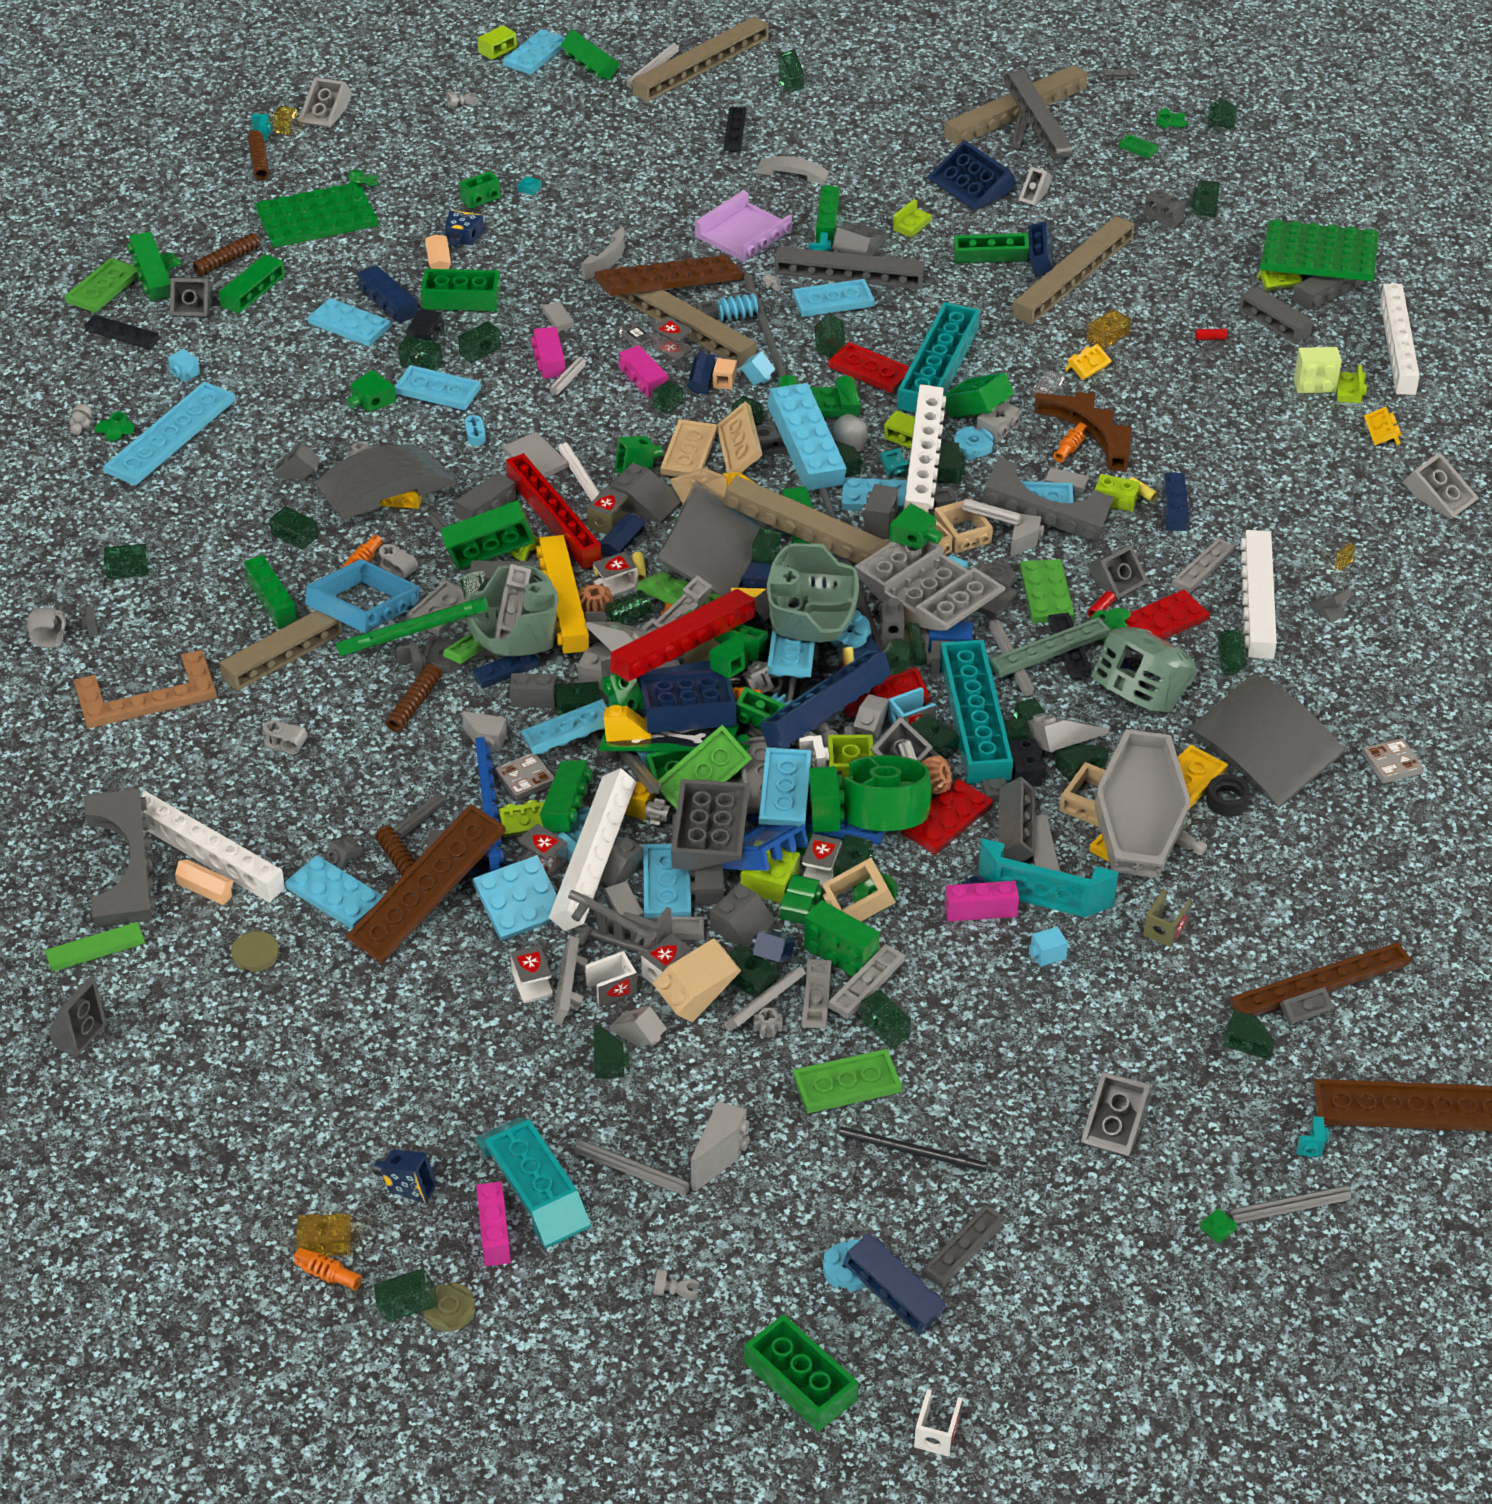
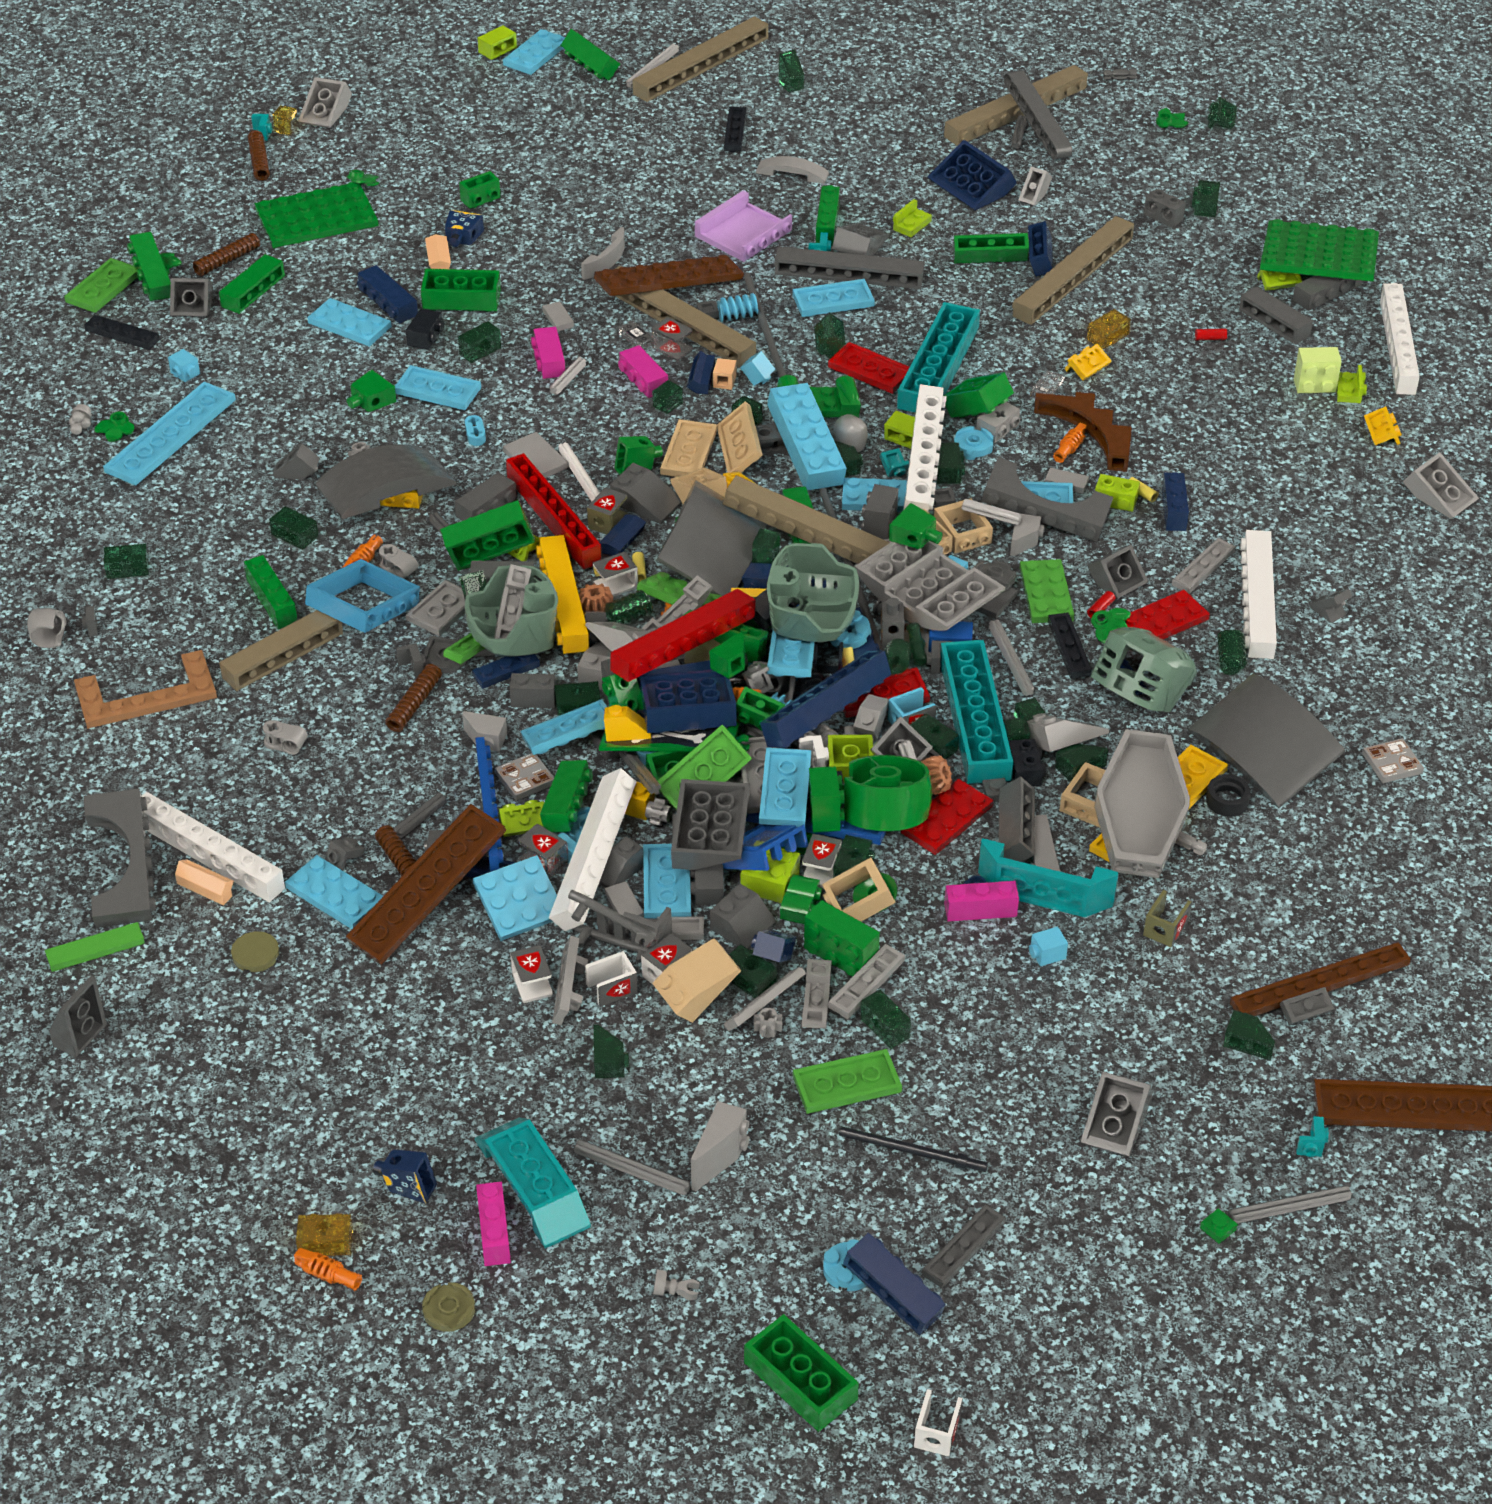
green piece [336,596,489,656] -> none
clear green brick [374,1268,437,1322] -> none
clear green brick [398,336,443,371] -> none
light grey piece [447,91,478,108] -> none
teal plate [517,176,542,195] -> none
light grey slope [609,1006,667,1047] -> none
light grey piece [762,273,783,292] -> none
sand green tile [989,617,1110,678] -> none
green tile [1119,134,1158,159] -> none
clear yellow tile [1335,542,1355,571] -> none

